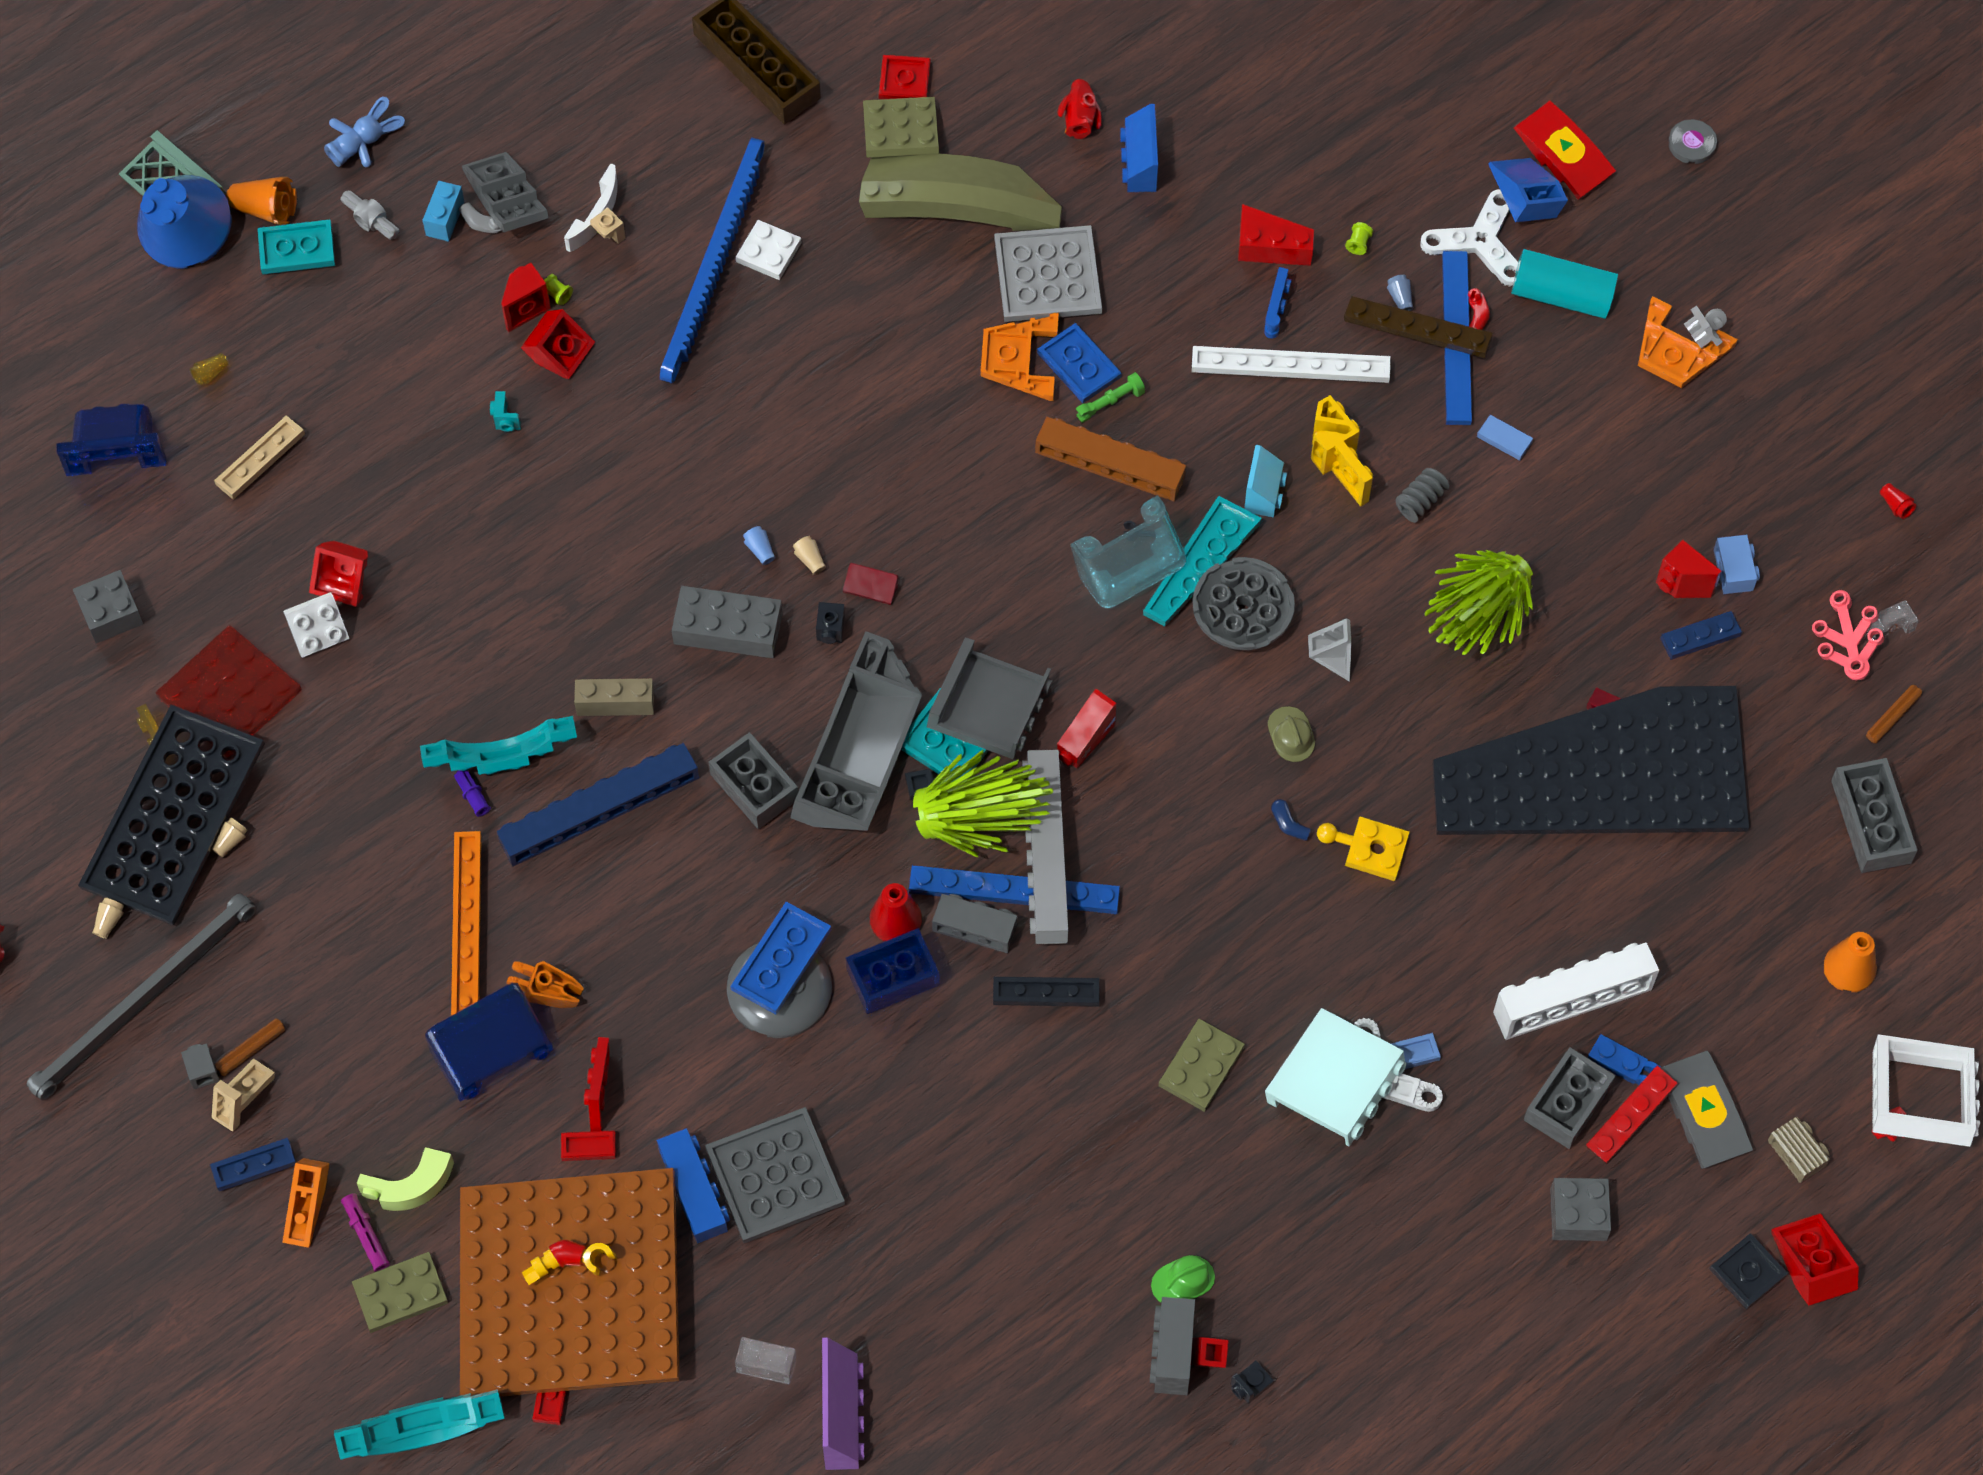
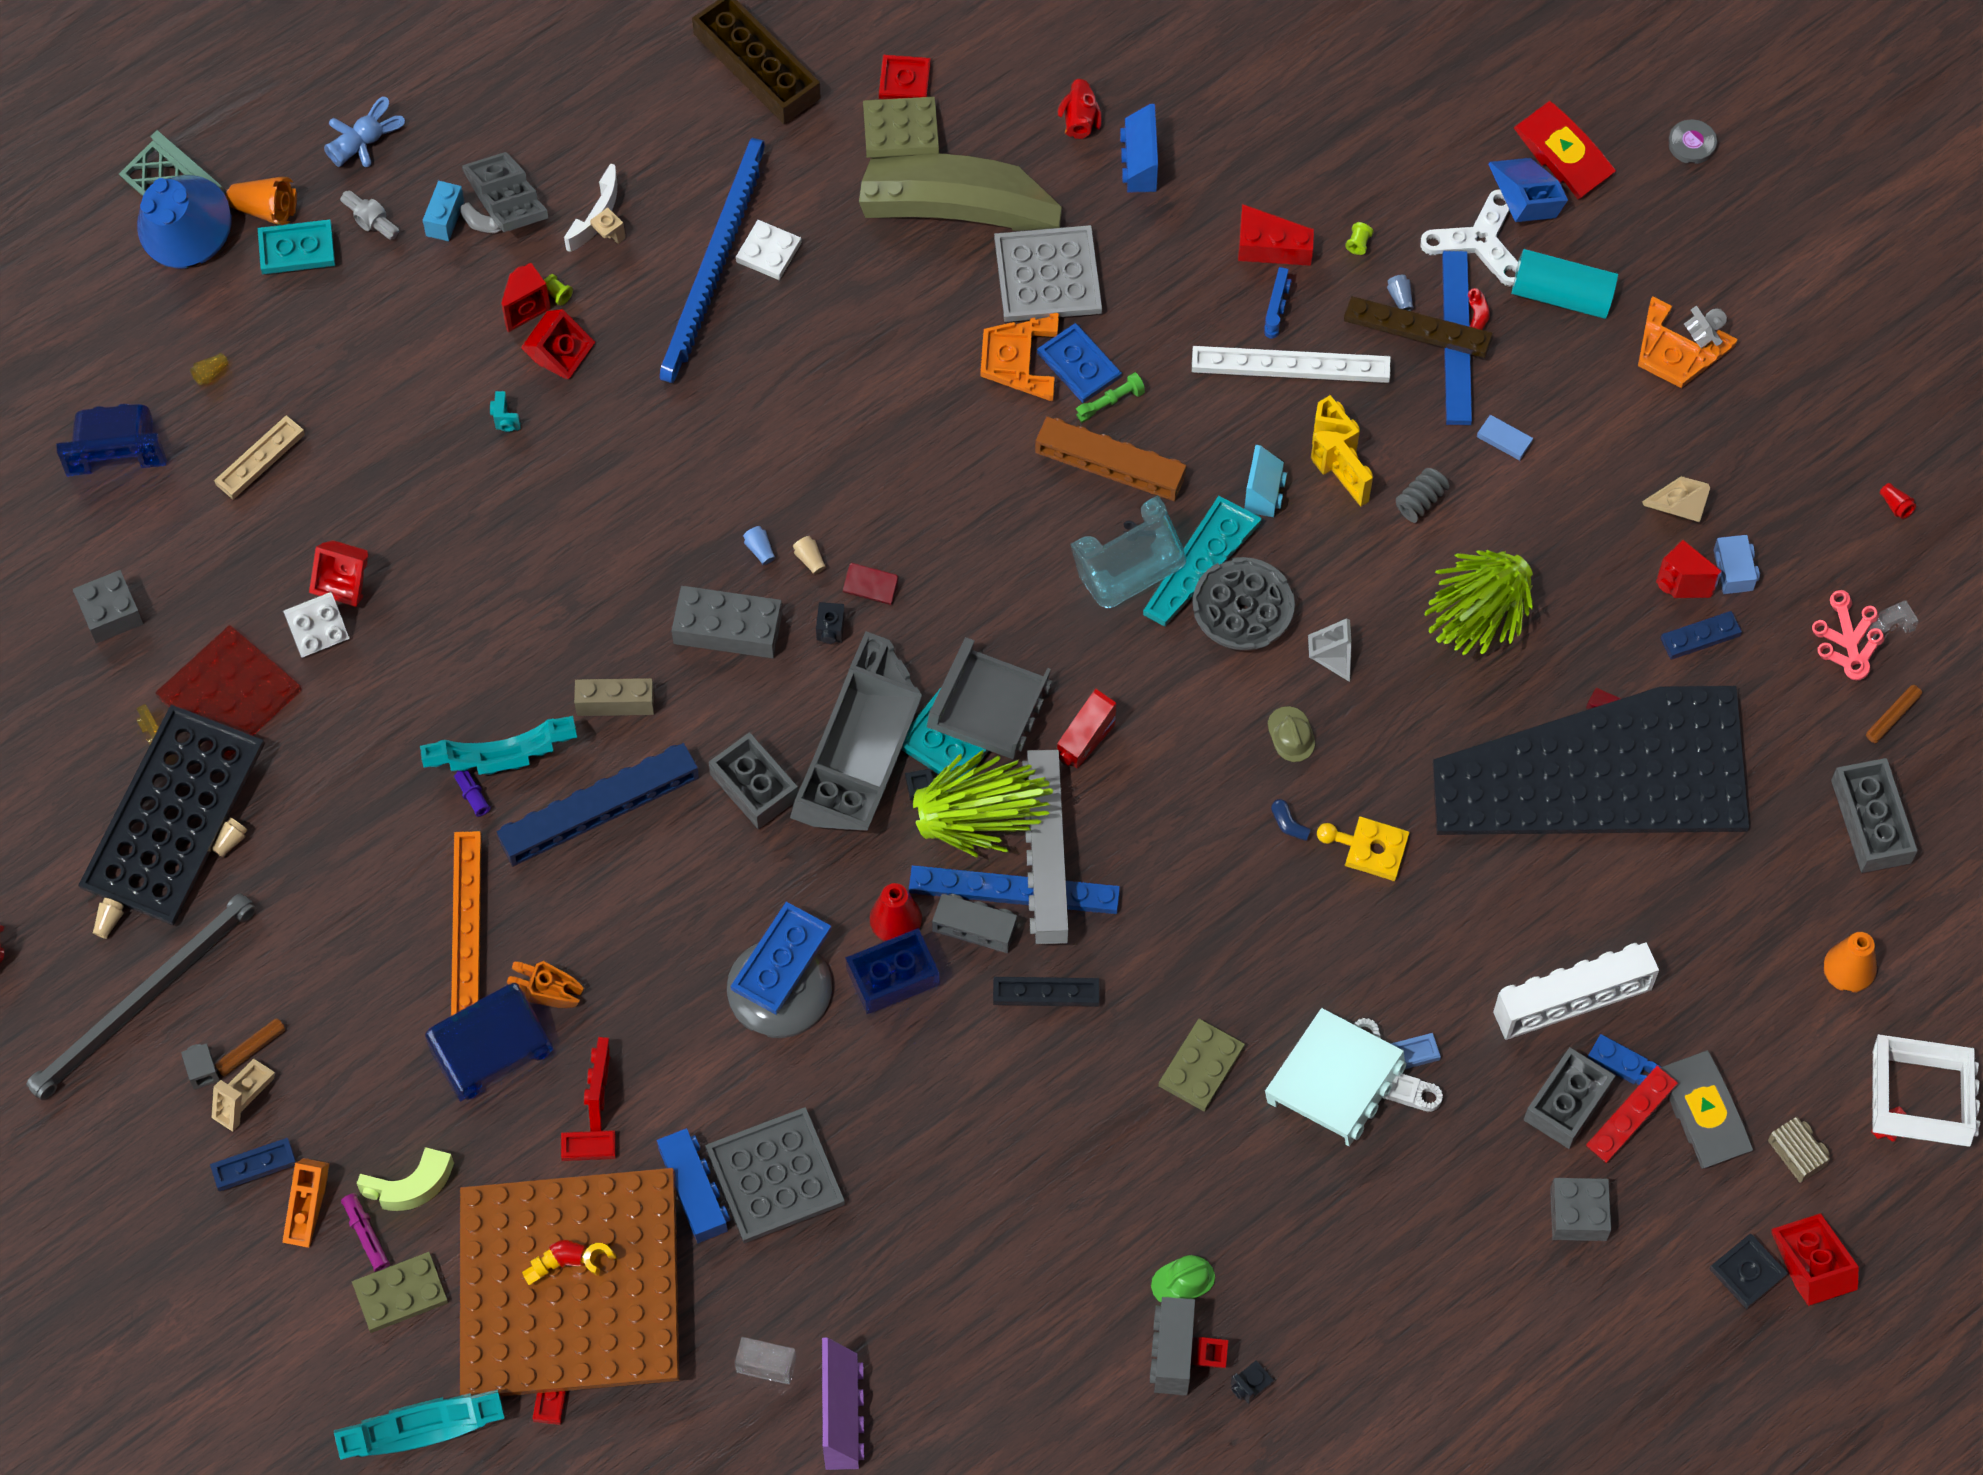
none -> tan slope [1642,477,1710,522]

